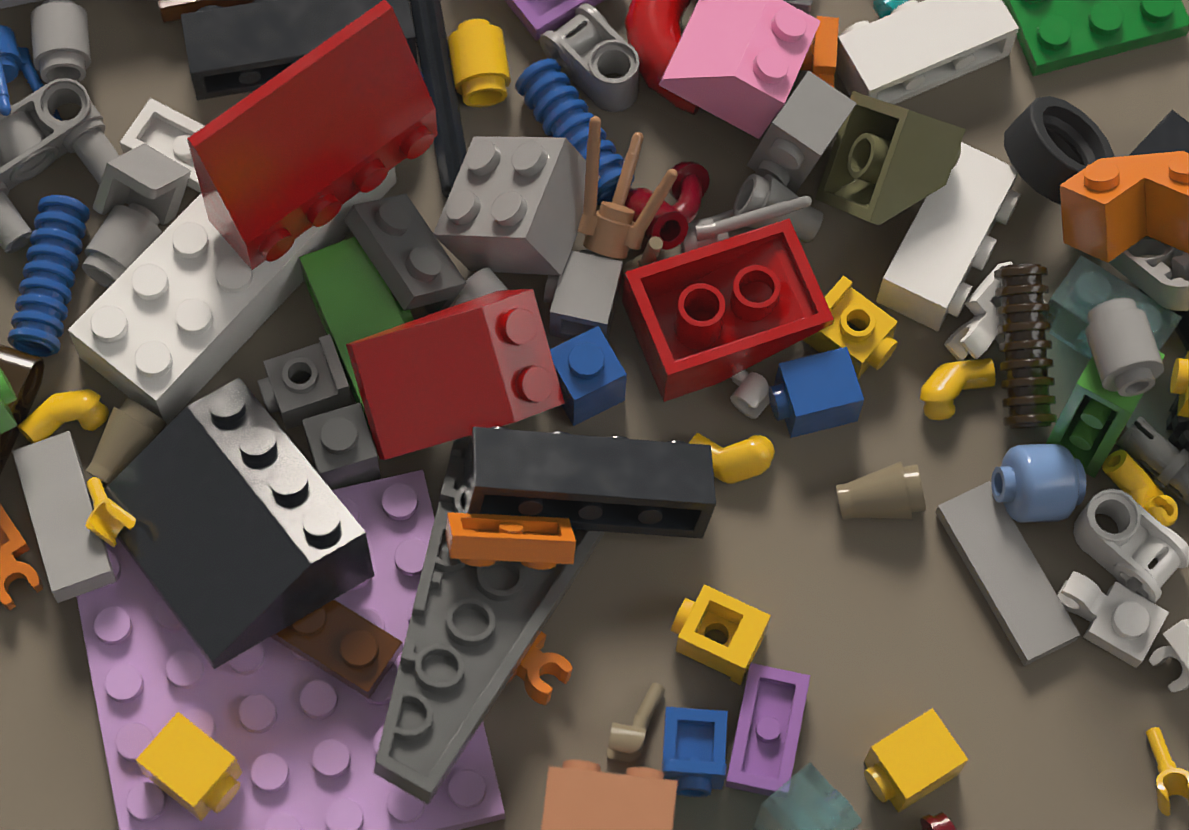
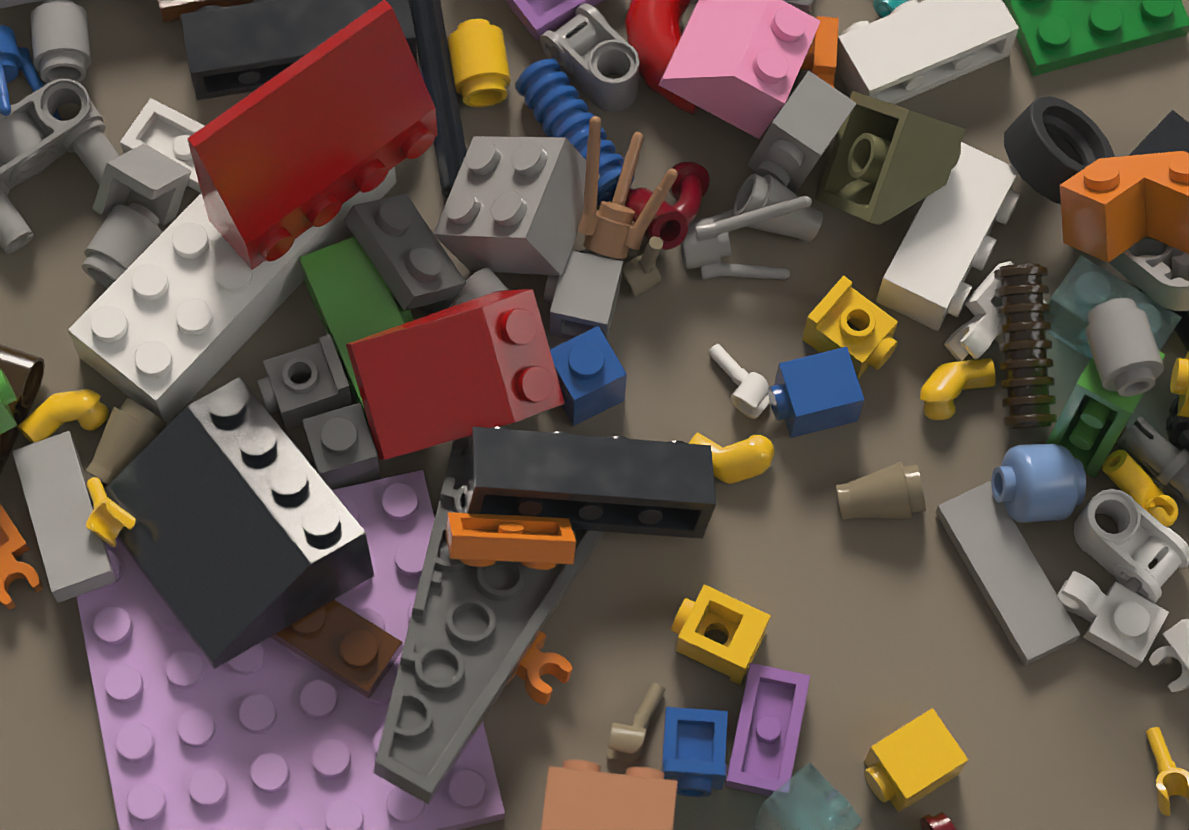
blue piece [7,195,90,357] -> none
yellow brick [136,712,242,821] -> none
red slope [622,218,834,402] -> none

